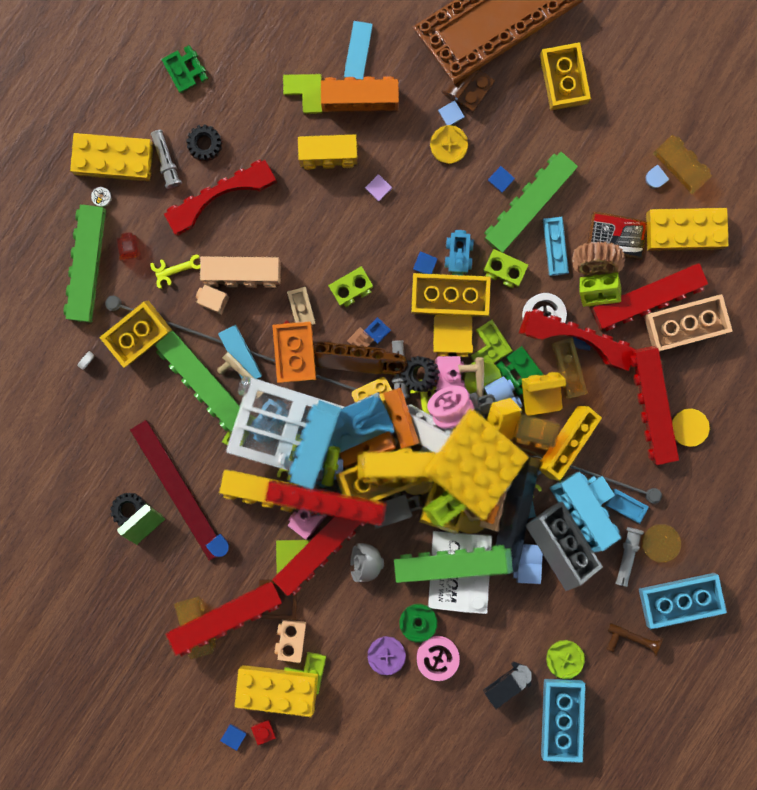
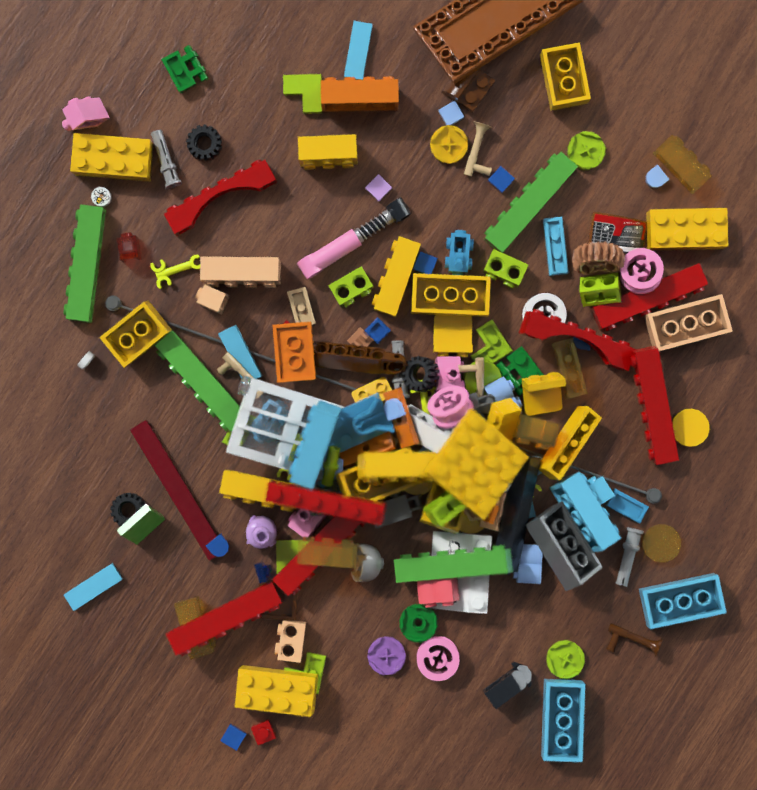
none -> bright pink brick [62,96,110,131]
none -> medium azure tile [64,563,123,611]
none -> lavender piece [246,515,277,549]
none -> clear blue plate [254,561,273,583]
none -> piece [297,197,412,280]
none -> clear yellow brick [297,537,358,568]
none -> yellow brick [372,236,421,318]
none -> light blue tile [384,398,406,421]
none -> coral brick [417,578,459,607]
none -> tan piece [464,122,492,176]
none -> lime tile [567,131,606,170]
none -> bright pink wheel [620,248,664,294]

